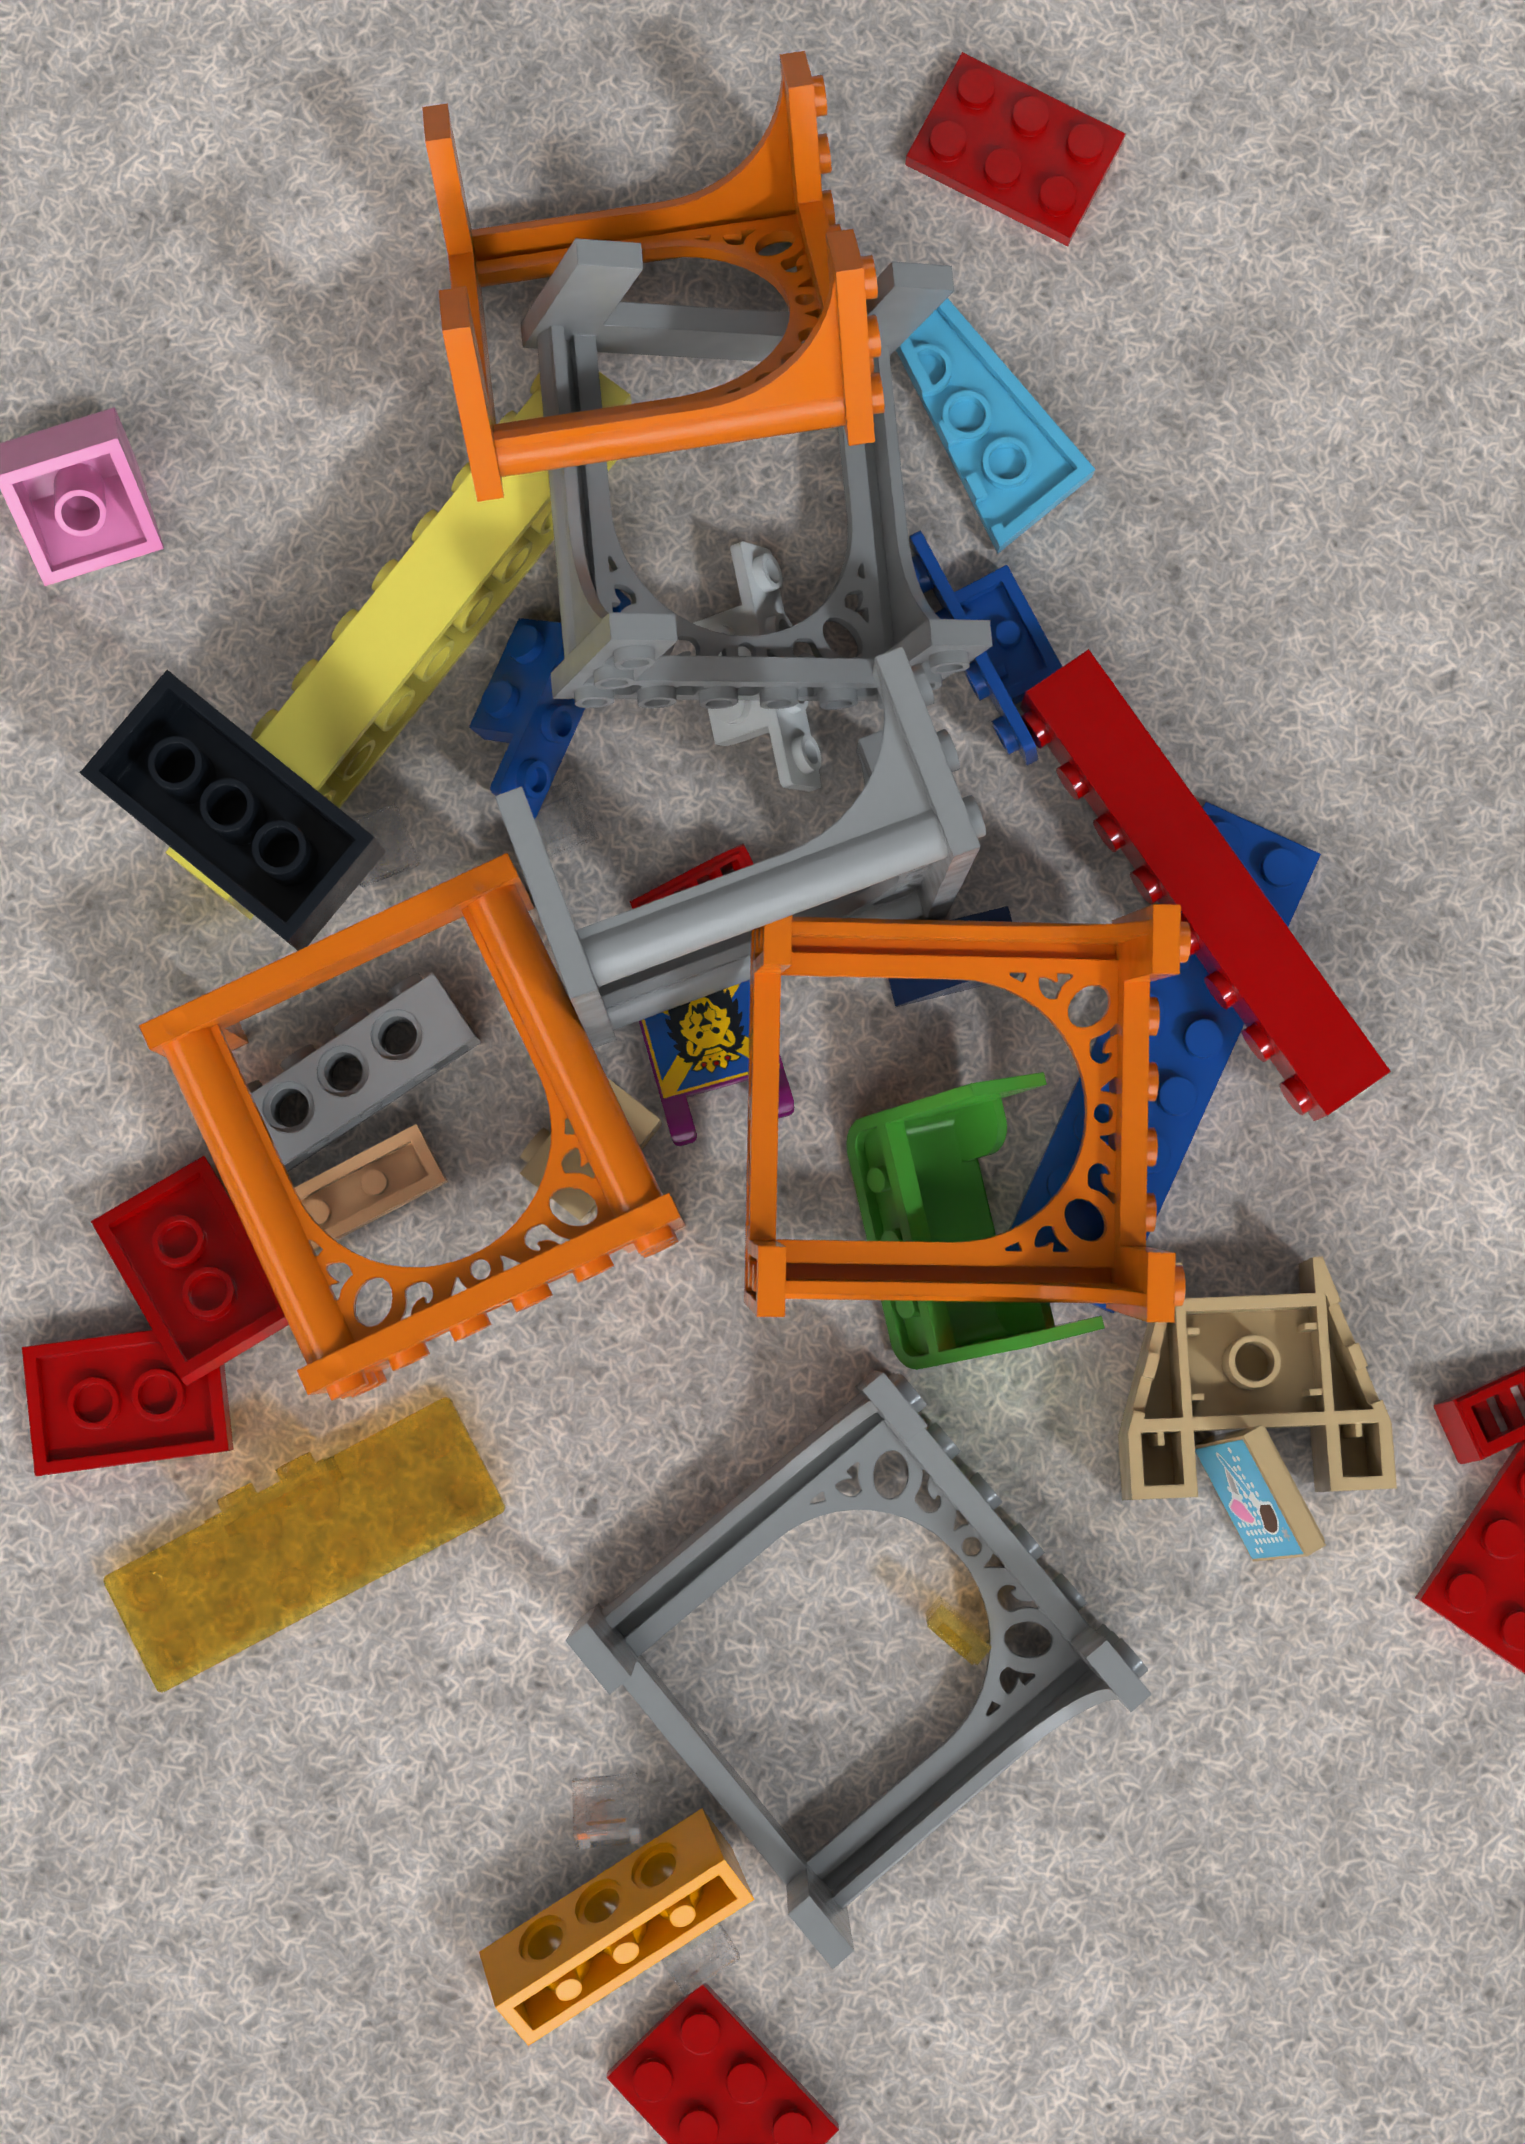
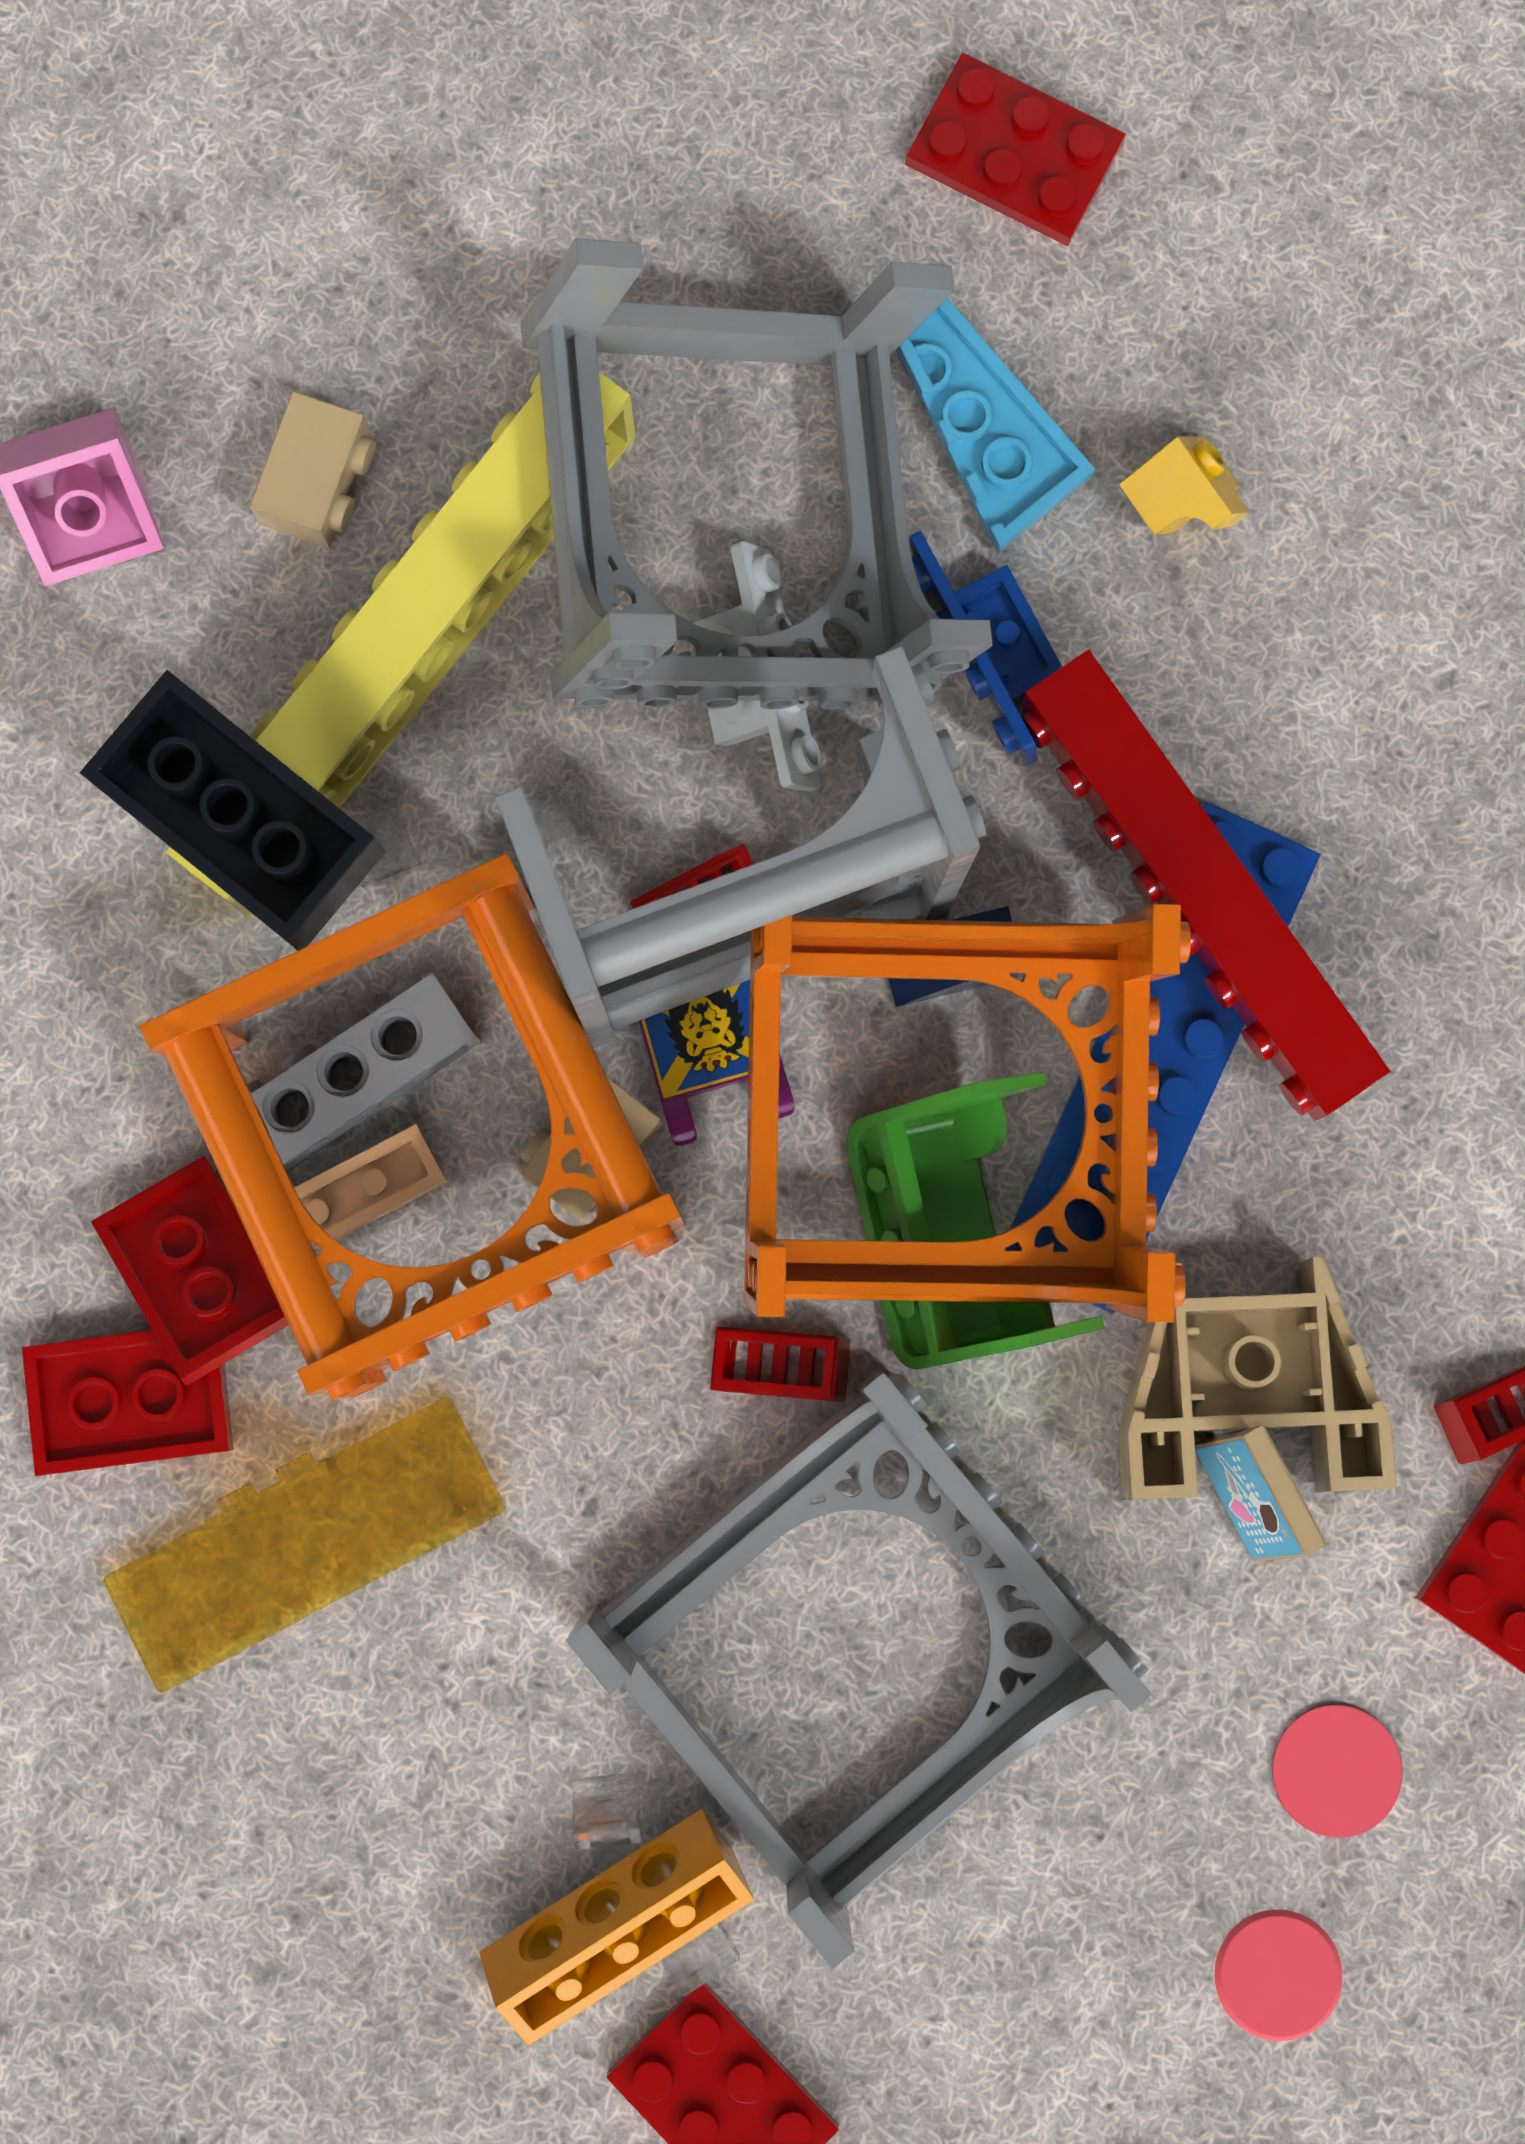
orange arch [422,51,885,502] -> none
blue bracket [469,589,631,819] -> none
clear yellow tile [925,1596,992,1665] -> none
none -> tan brick [249,391,376,548]
none -> red slope [710,1326,851,1403]
none -> yellow brick [1119,436,1250,535]
none -> coral piece [1215,1909,1343,2041]
none -> coral piece [1272,1705,1402,1838]

